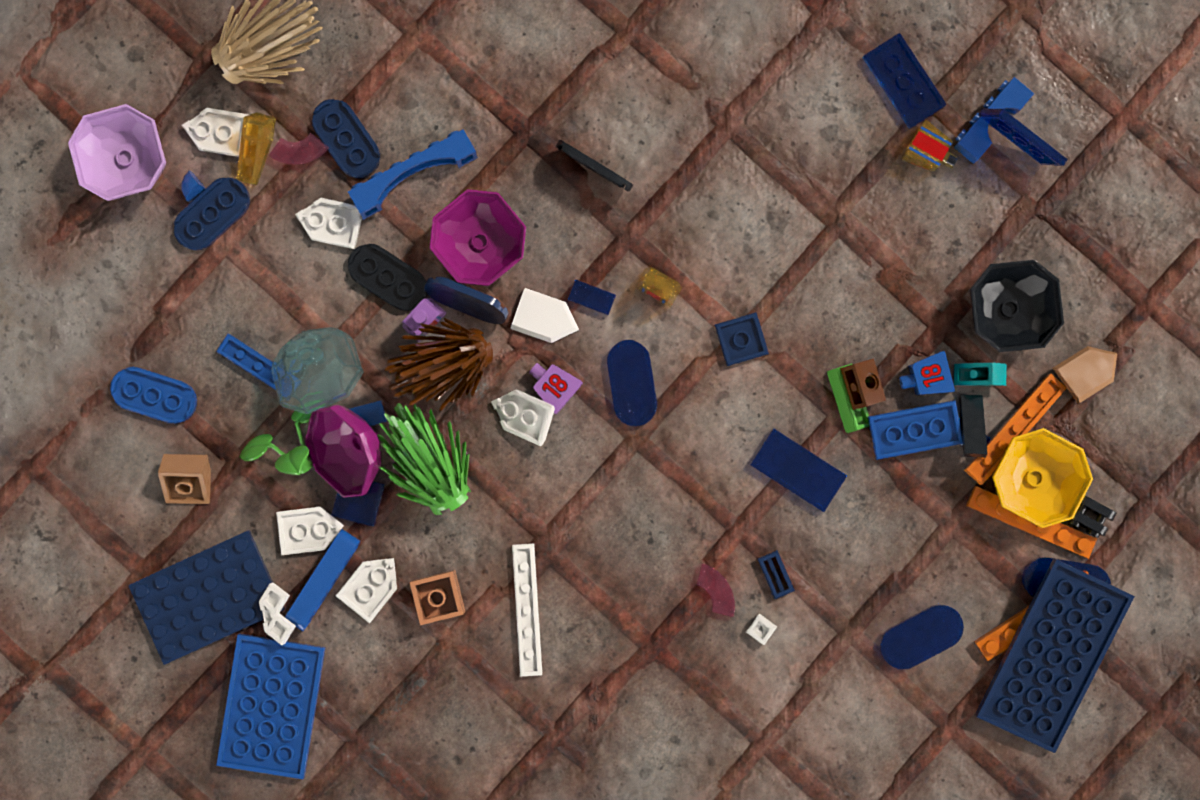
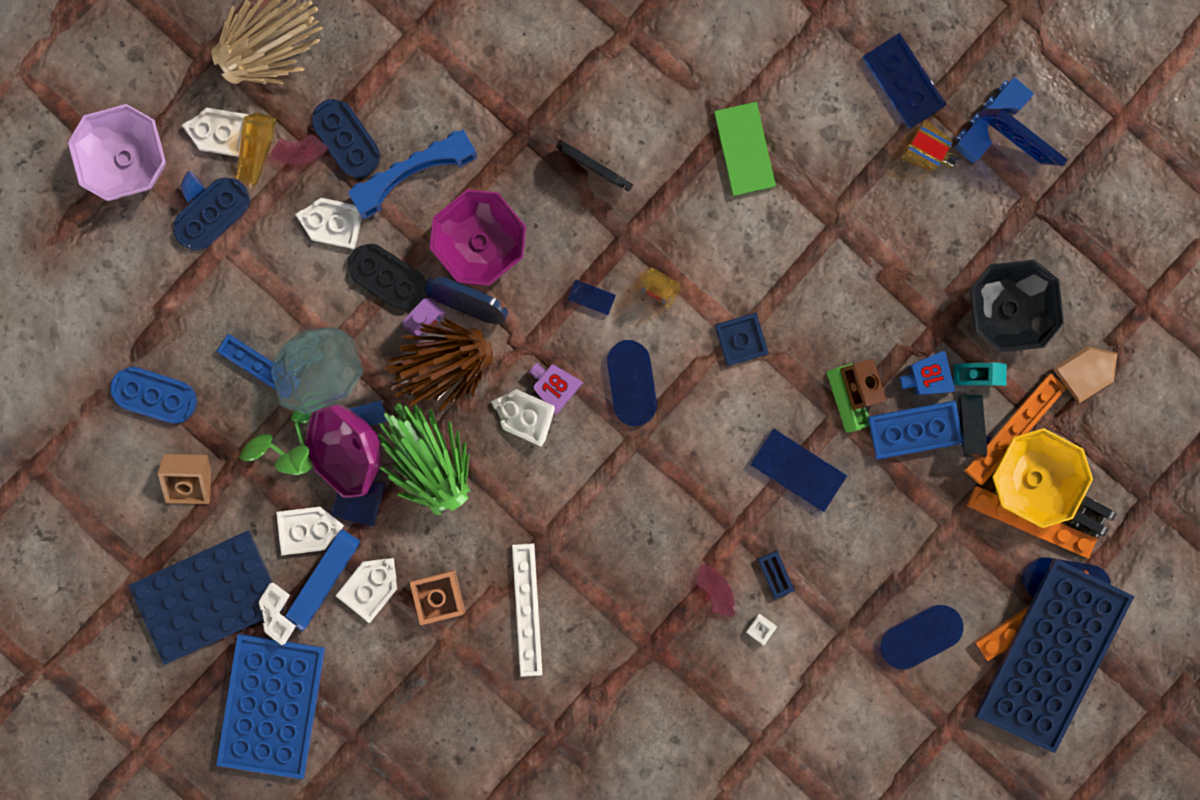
white tile [511,288,579,343] -> none
none -> bright green tile [714,102,776,196]

